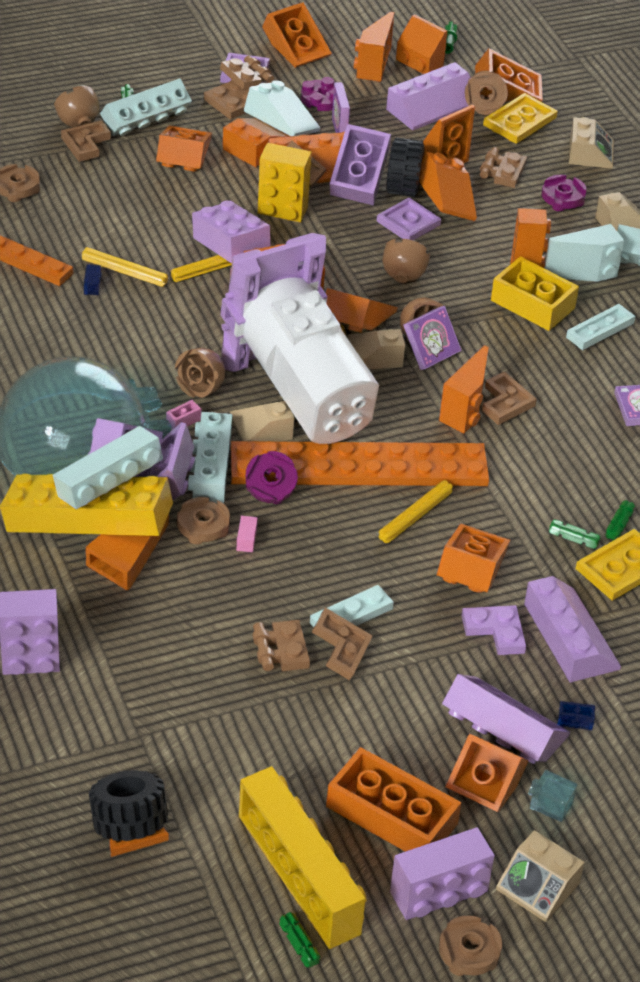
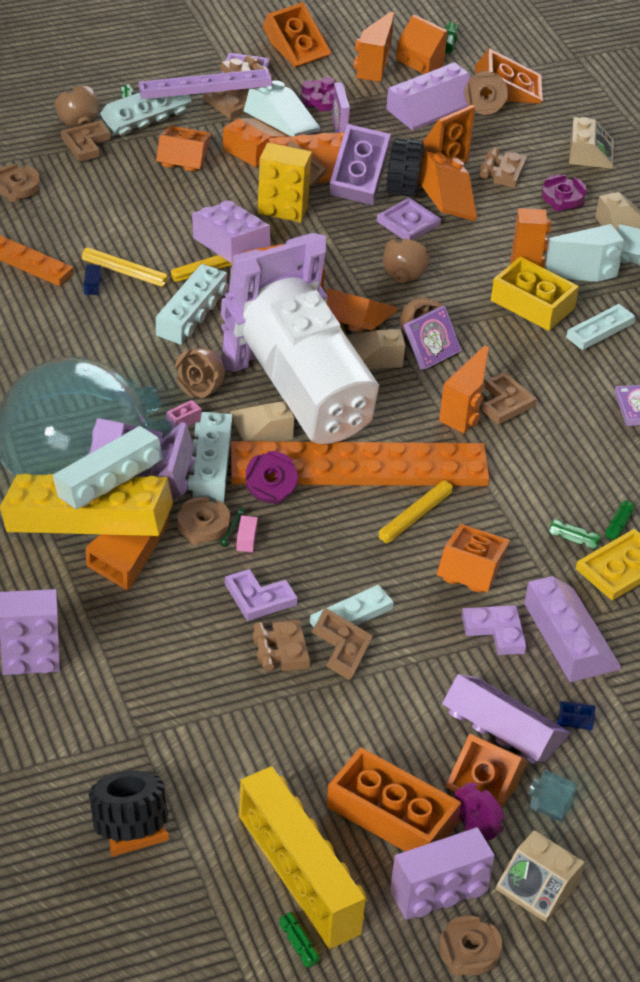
yellow plate [483,93,558,144] -> none
none -> lavender tile [138,69,272,99]
none -> light aqua brick [156,264,229,345]
none -> dark green hinge [220,506,246,547]
none -> lavender plate [225,569,297,621]
none -> magenta plate [454,783,505,840]

